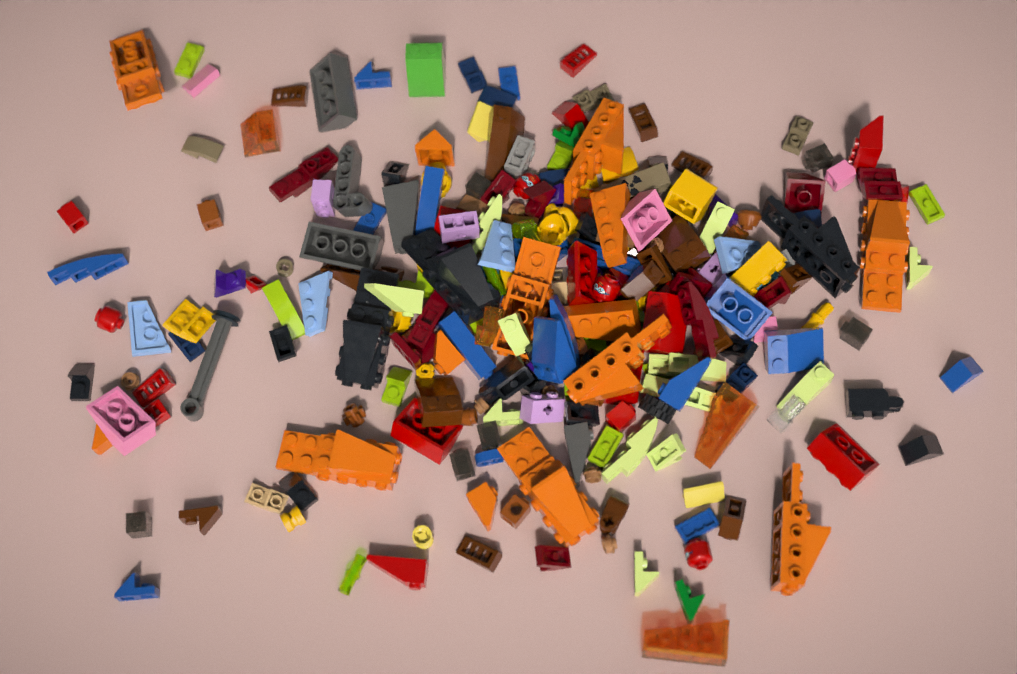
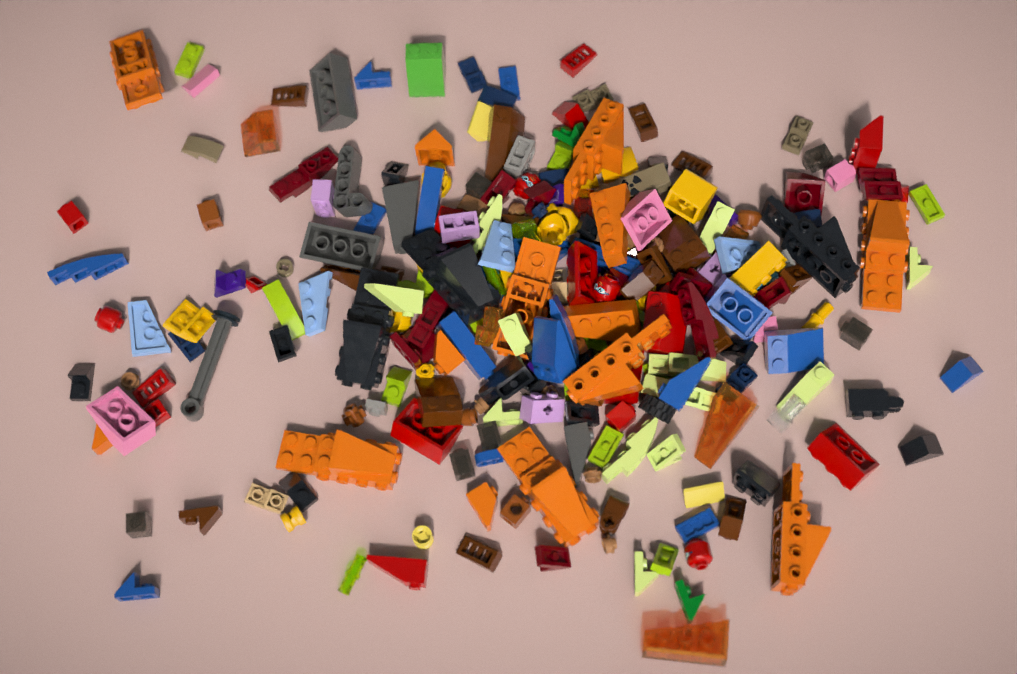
none -> light grey plate [365,399,388,417]
none -> dark blue plate [531,202,550,219]
none -> lime plate [650,543,679,577]
none -> black slope [732,460,781,507]

